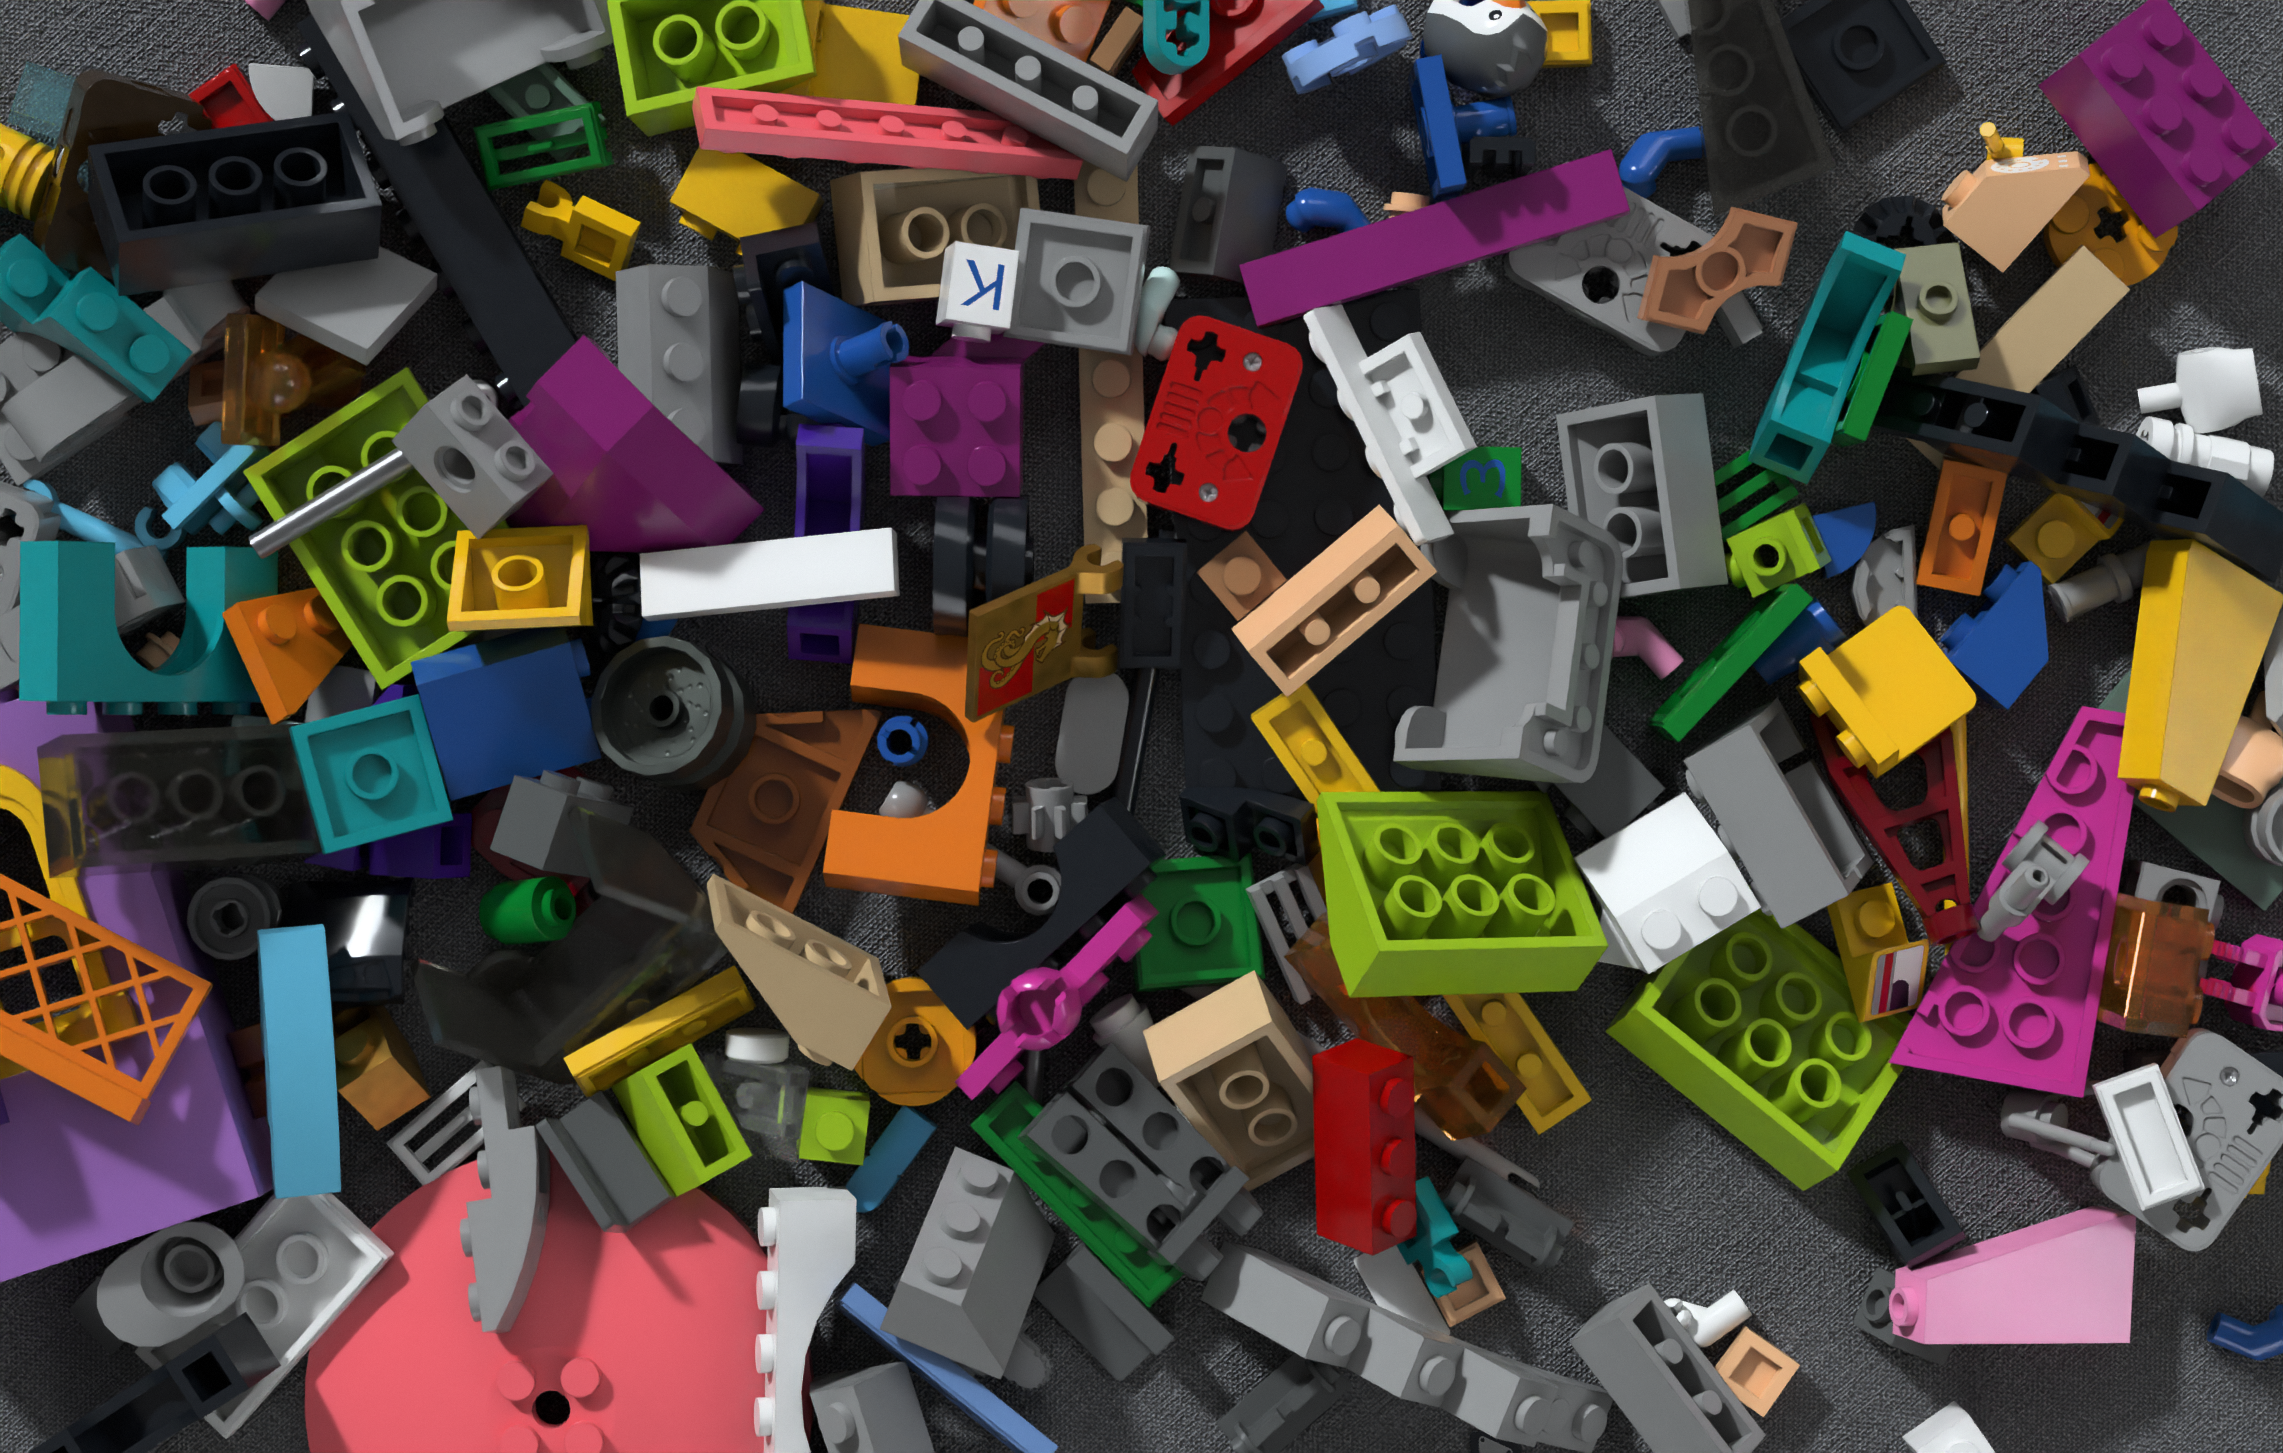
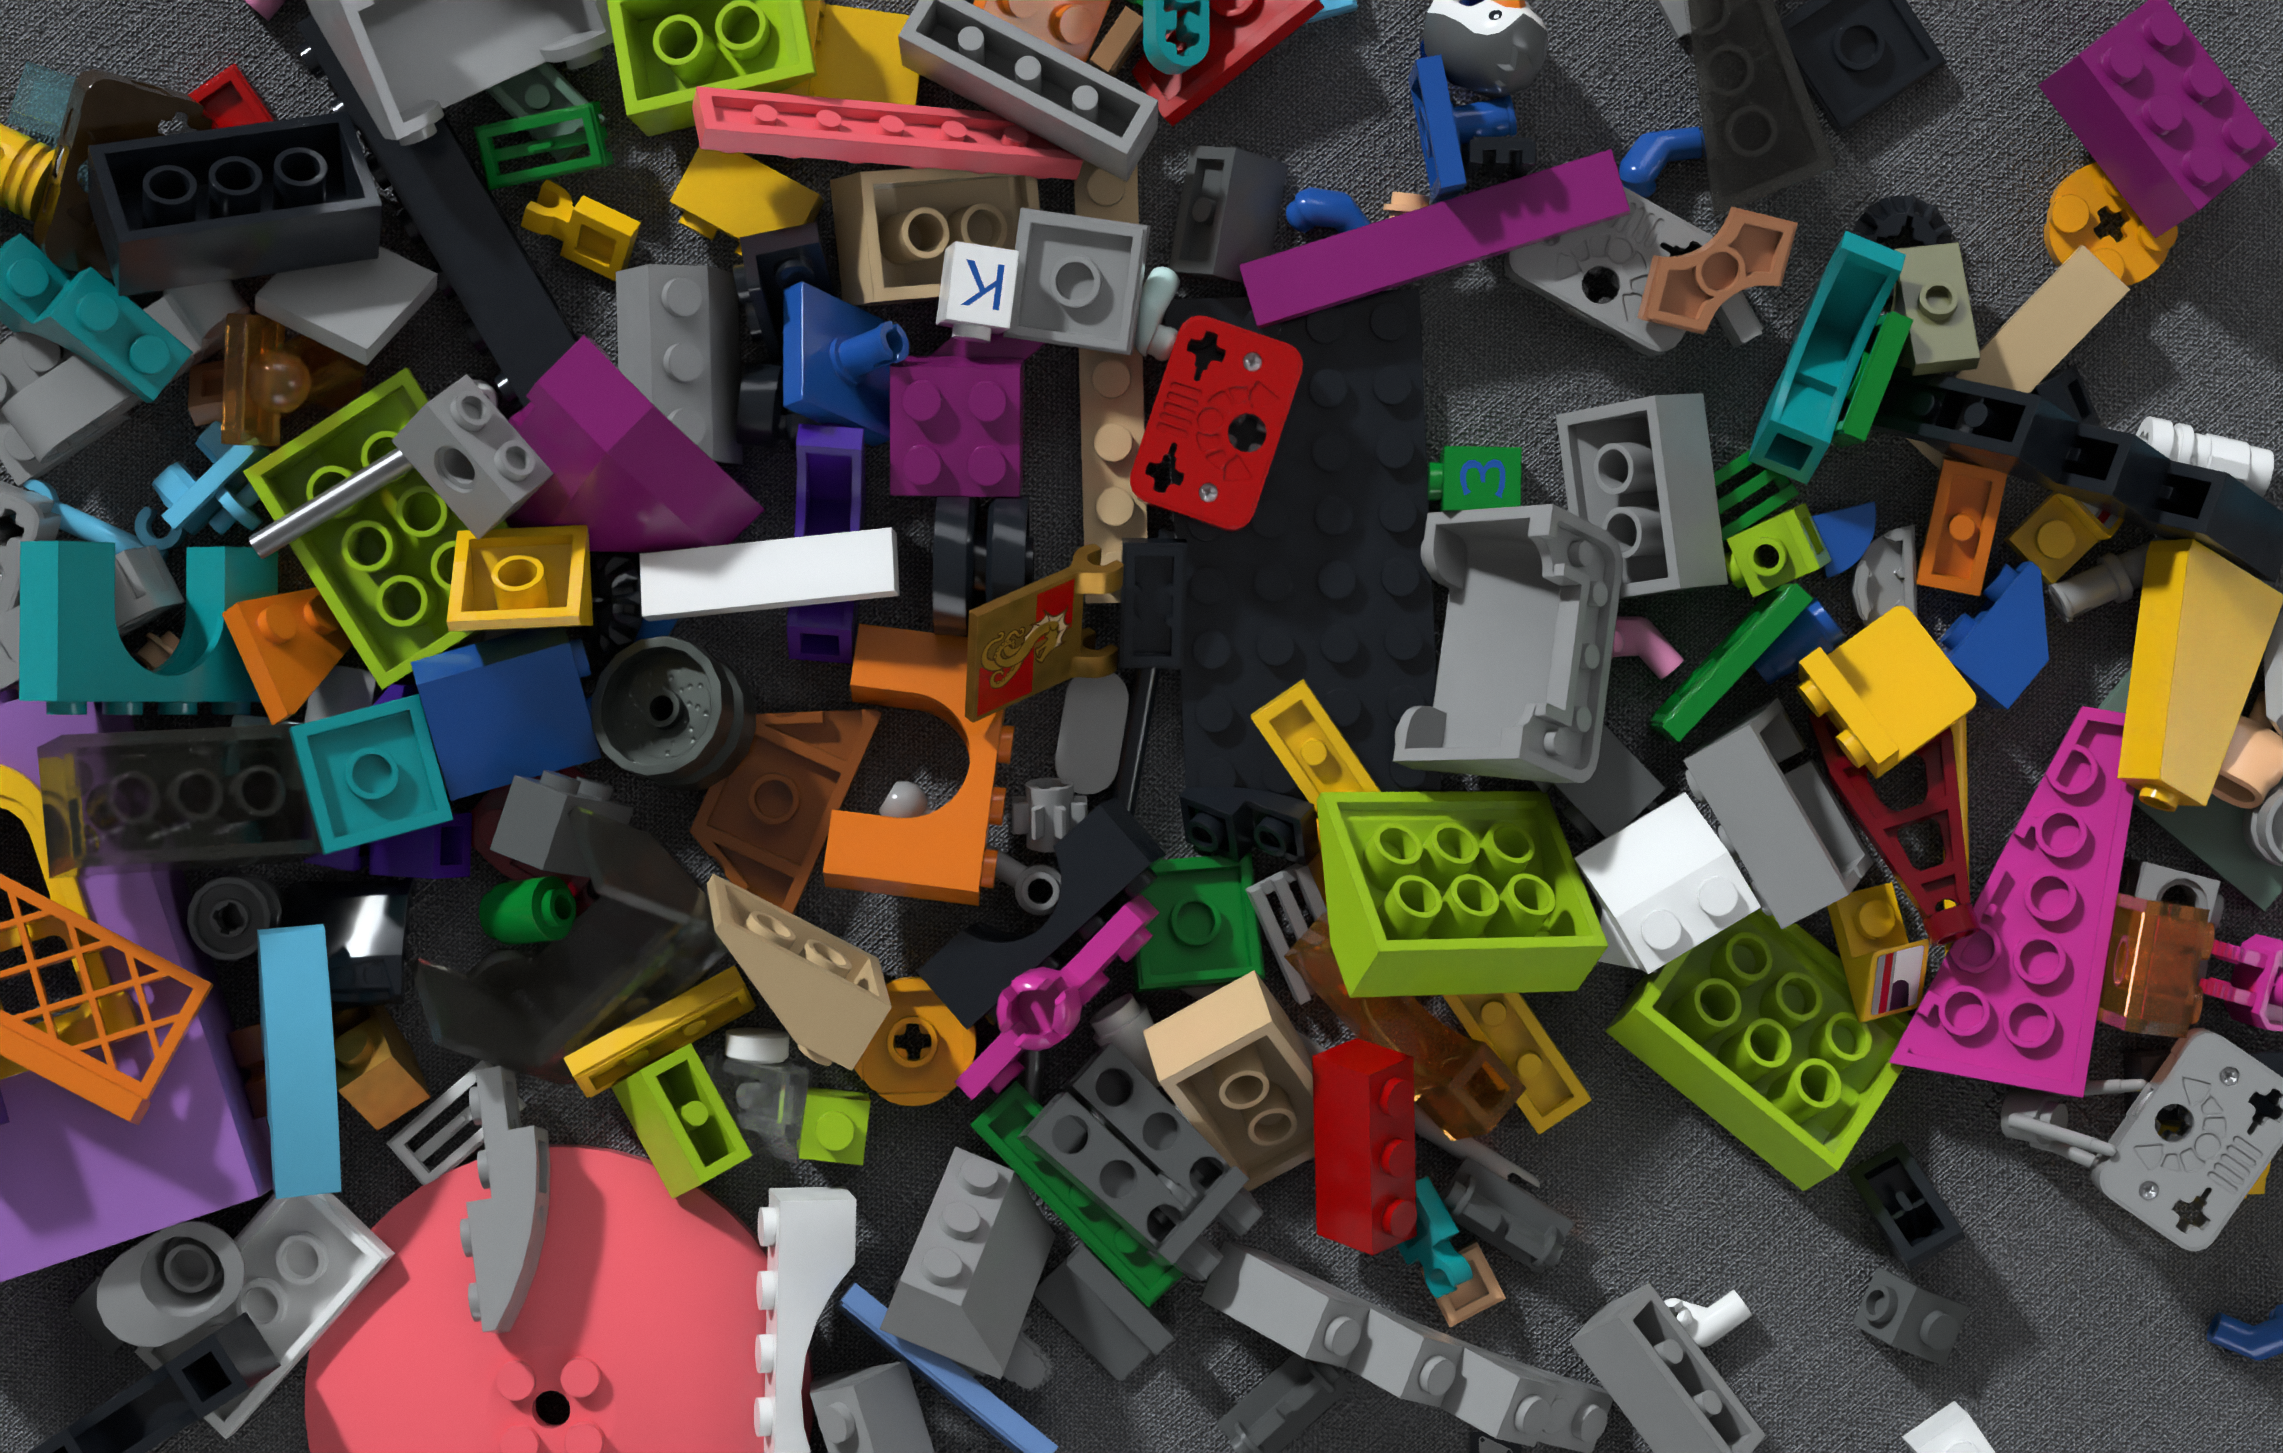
white tile [249,63,315,121] -> none
dark grey panel [535,1090,676,1233] -> none
dark azure bar [845,1105,939,1213] -> none
blue pin [877,716,929,767] -> none
medium nougat plate [1196,531,1287,622] -> none
light nougat brick [1231,504,1437,697] -> none
light blue plate [1282,4,1413,94] -> none
white bracket [1304,304,1477,546] -> none
white sticker [1354,1245,1450,1335] -> none
yellow tile [1527,0,1592,68] -> none
light nougat plate [1714,1325,1800,1417] -> none
bright pink slope [1889,1206,2136,1344] -> none
light nougat slope [1941,151,2090,273] -> none
light grey piece [1977,820,2090,941] -> none
yellow hand [1980,122,2024,160] -> none
white tile [2092,1063,2205,1211] -> none
white piece [2137,347,2263,434] -> none

